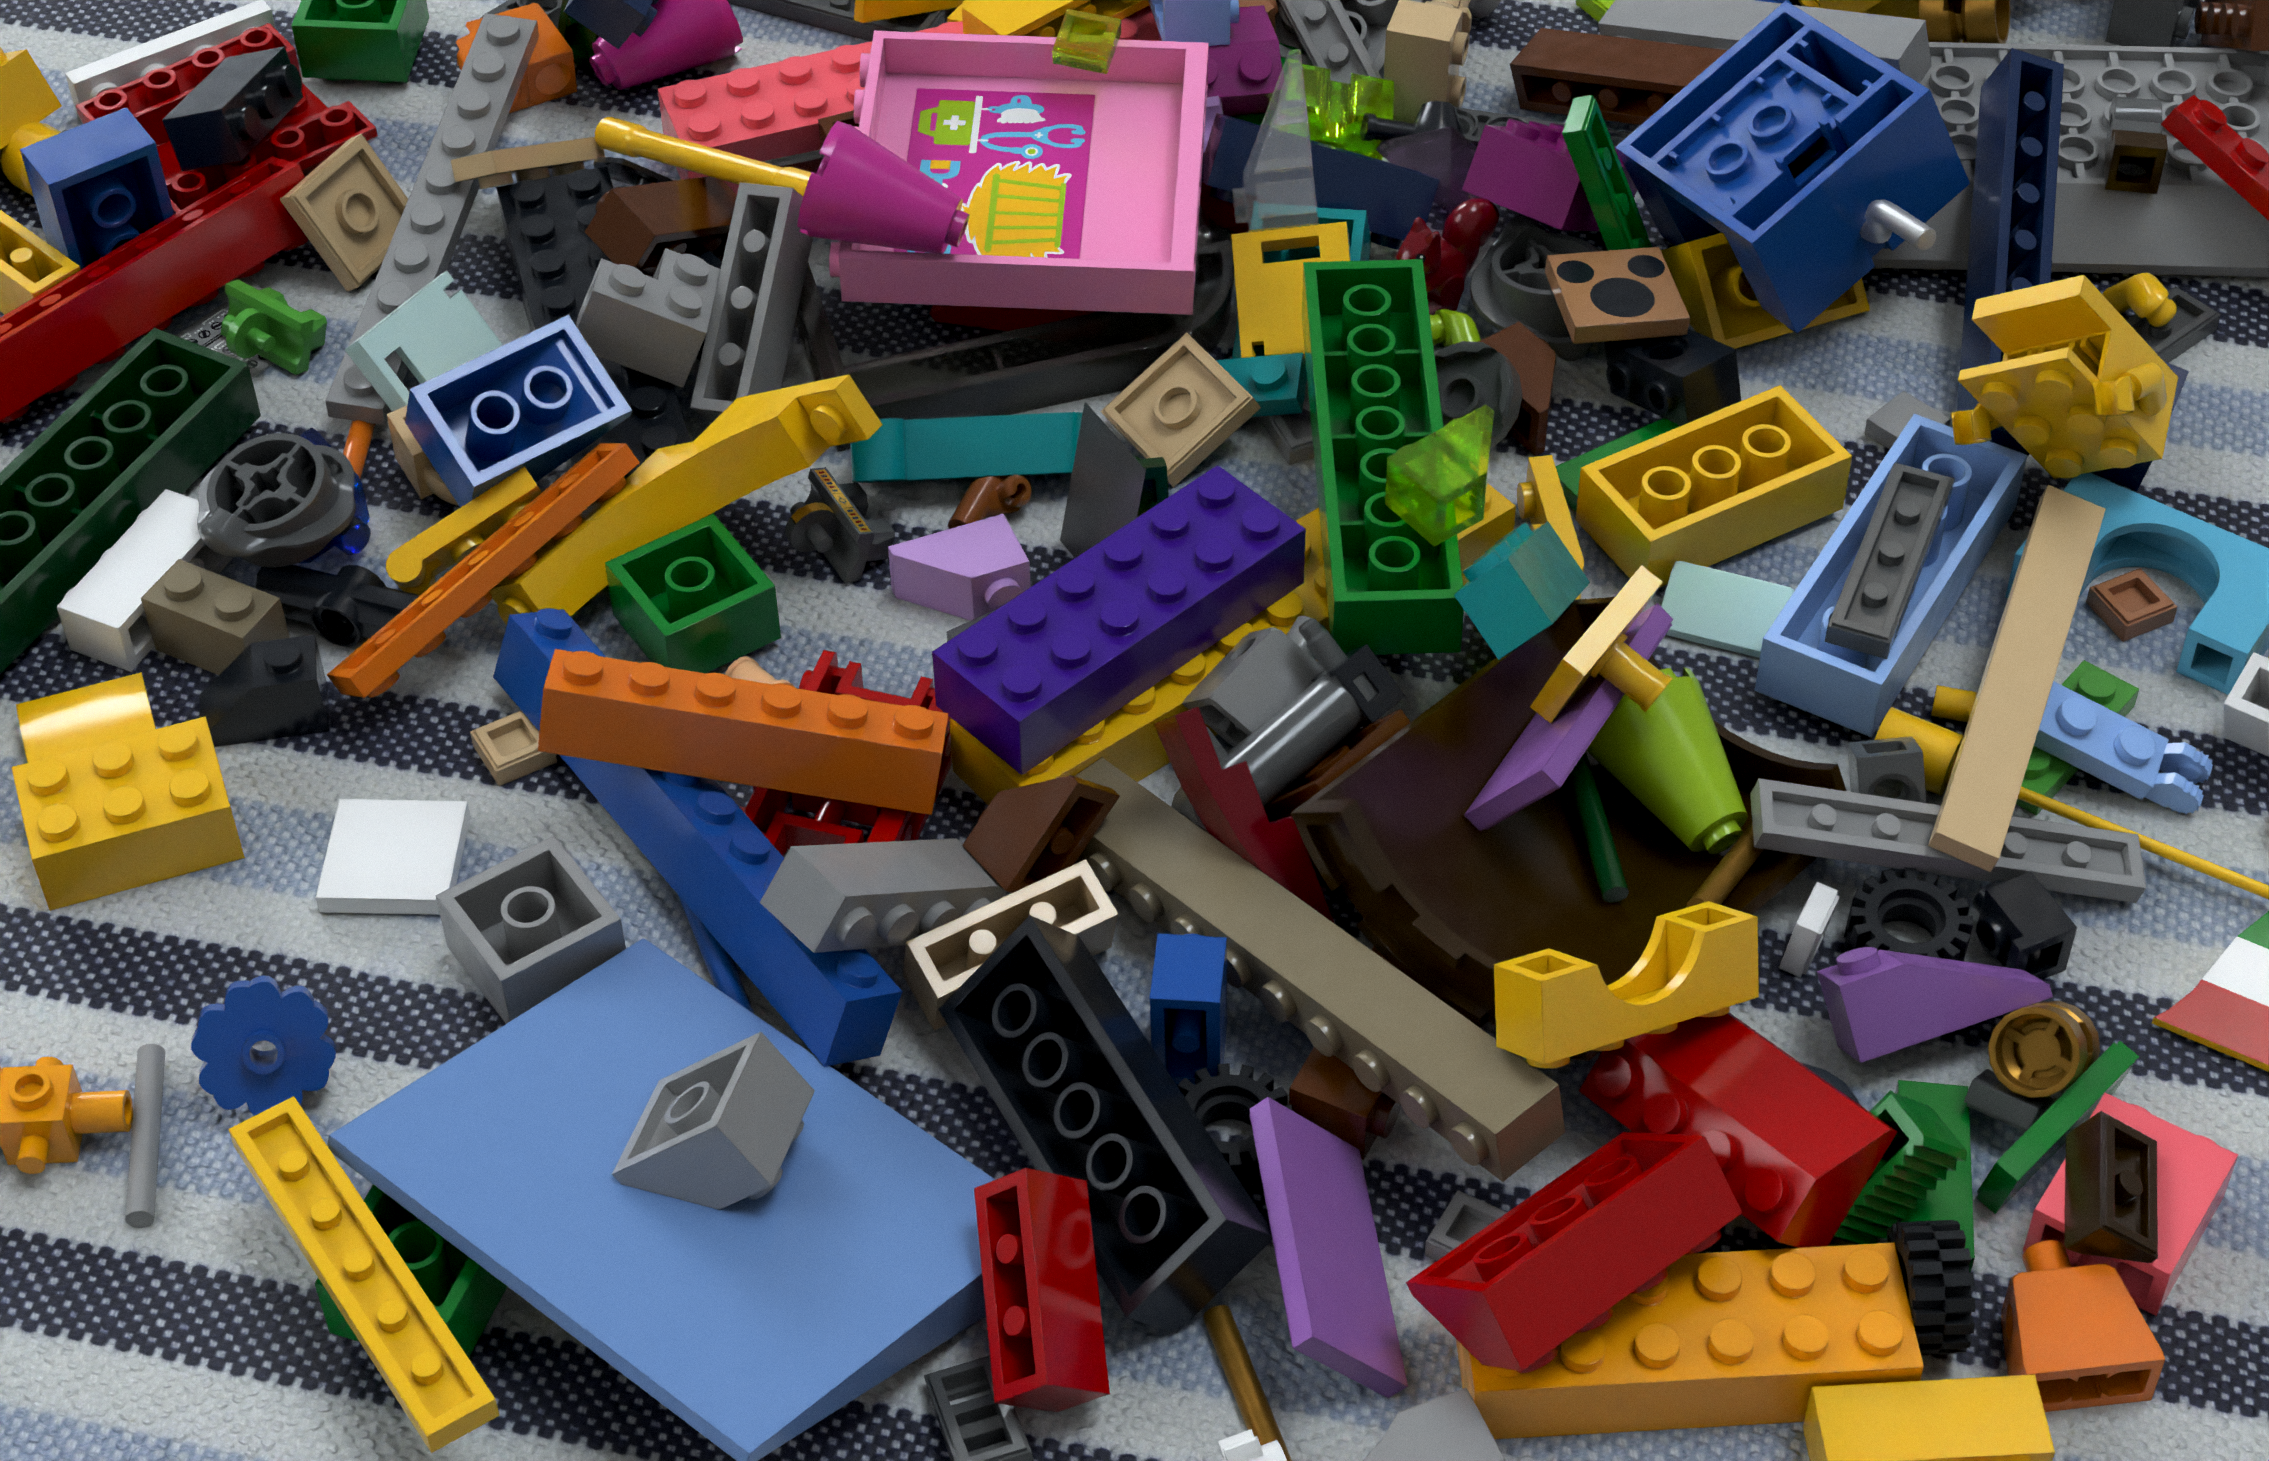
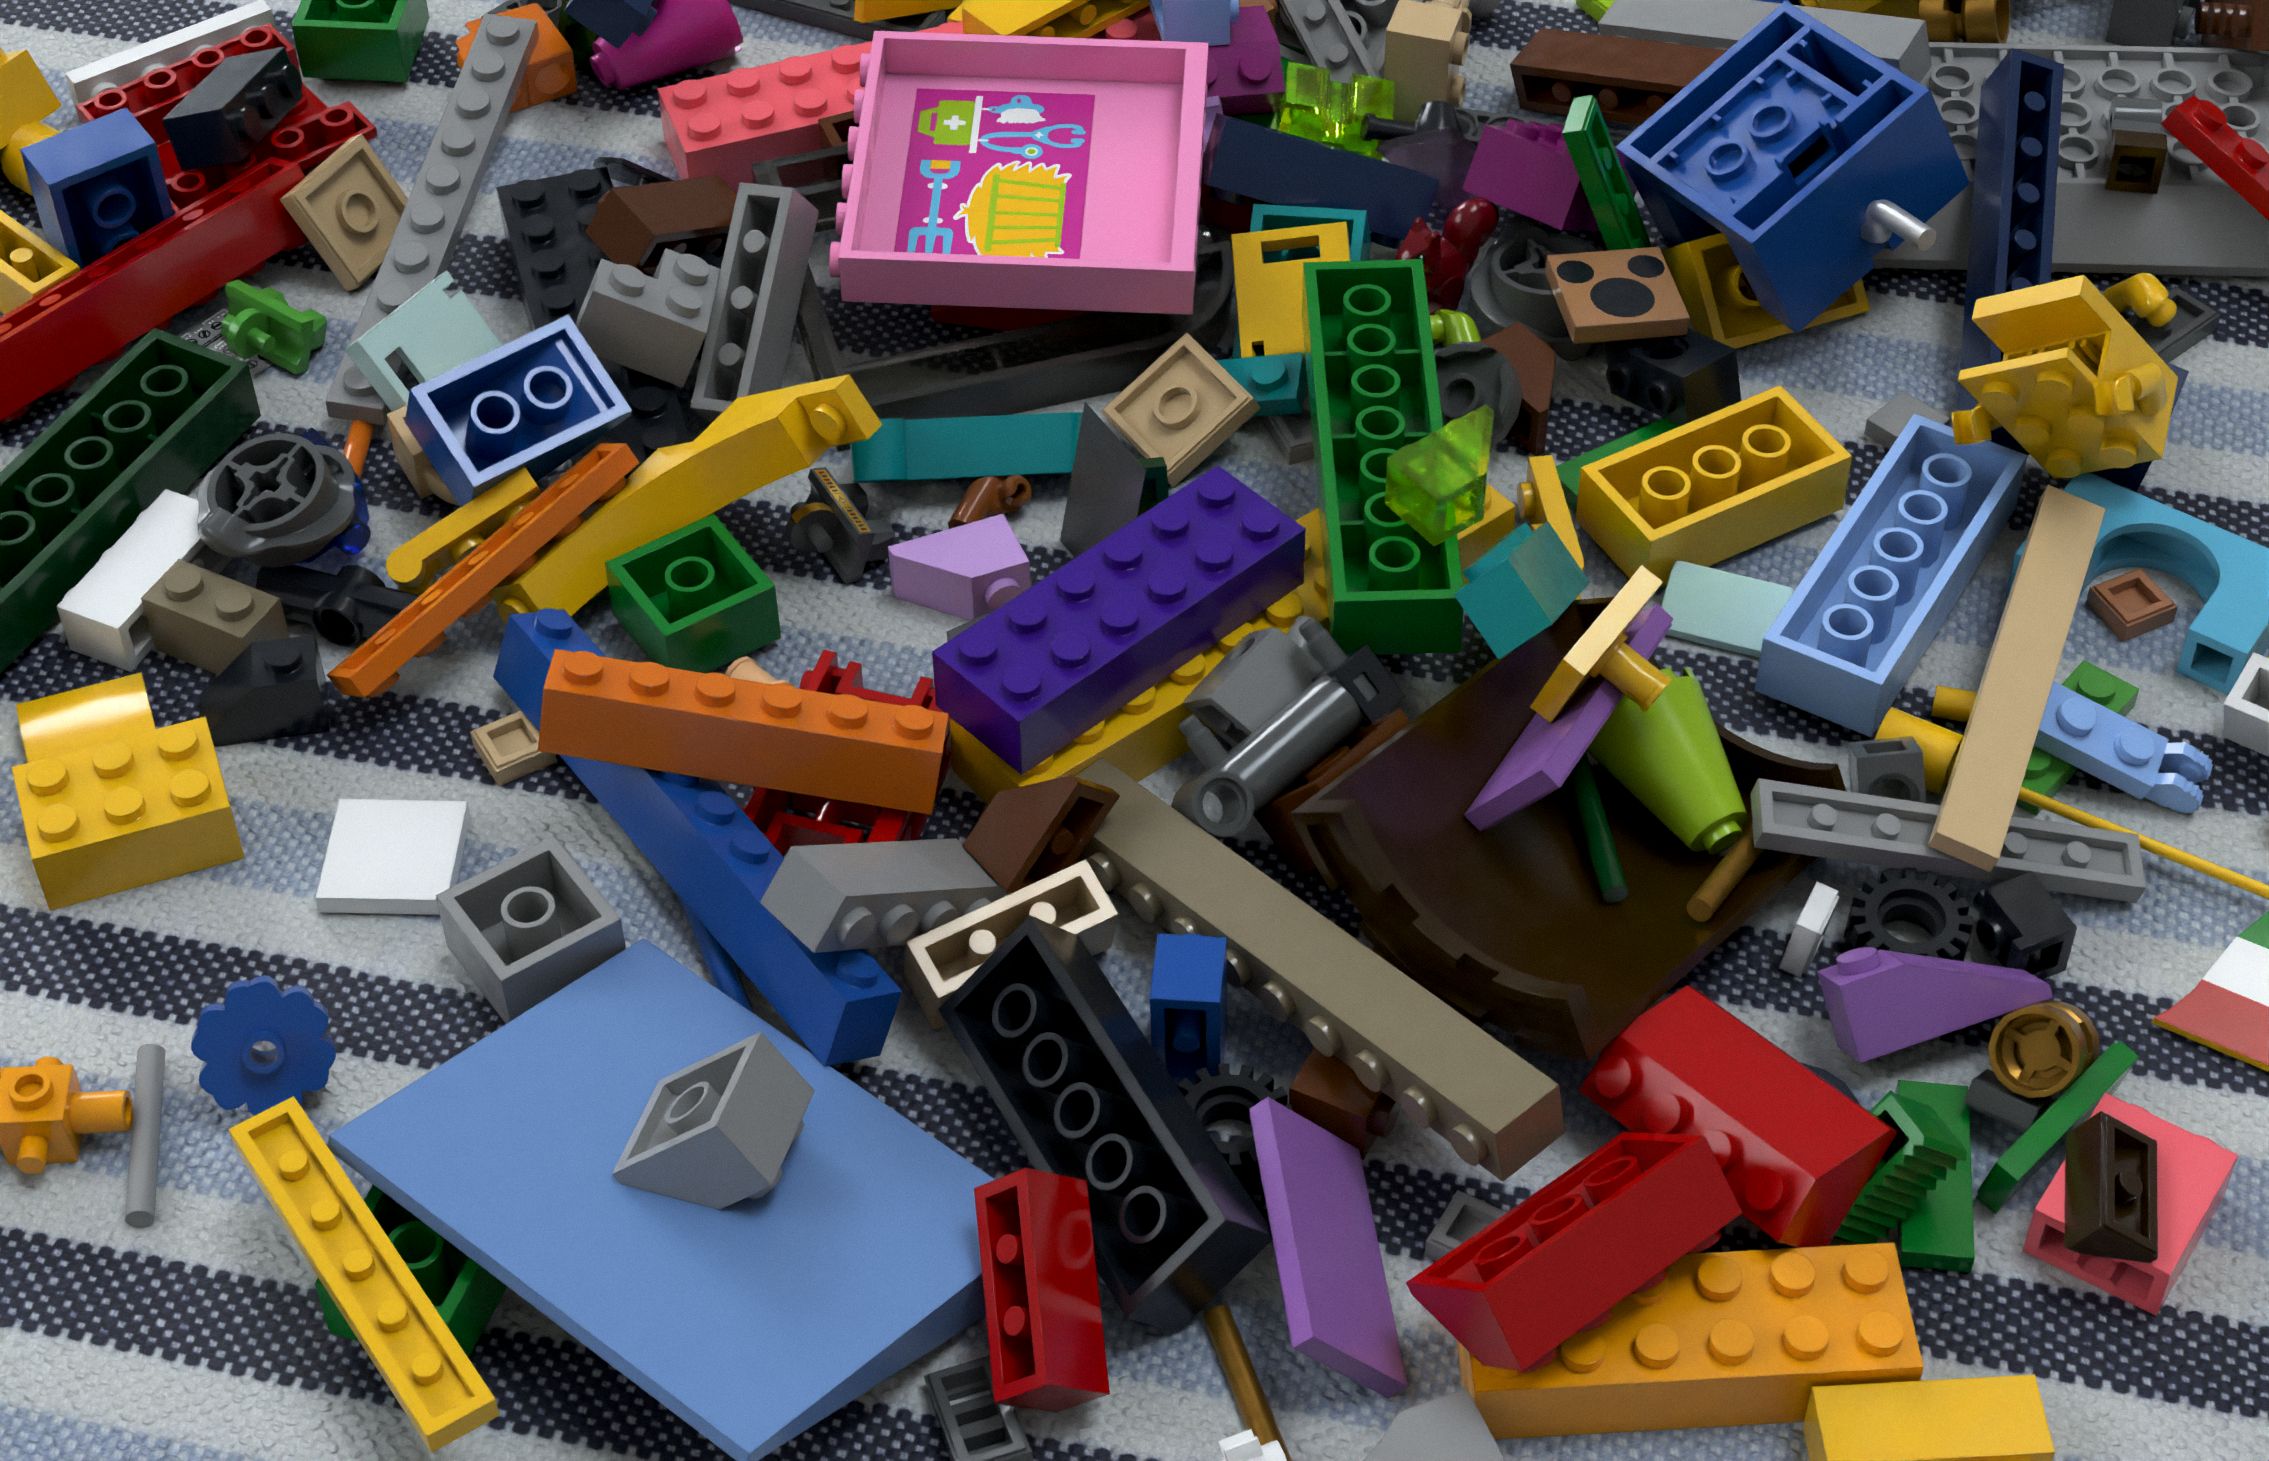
tan plate [451,137,605,189] -> none
yellow piece [595,117,811,196] -> none
dark pink cone [797,120,970,255] -> none
clear neon green tile [1052,9,1121,74] -> none
dark red slope [1154,707,1335,924] -> none
clear slope [1232,49,1319,233] -> none
yellow arch [1494,901,1759,1069] -> none
dark grey tile [1825,463,1955,659] -> none
black tyre [1887,1220,1975,1355] -> none
orange torso [2001,1240,2165,1412] -> none

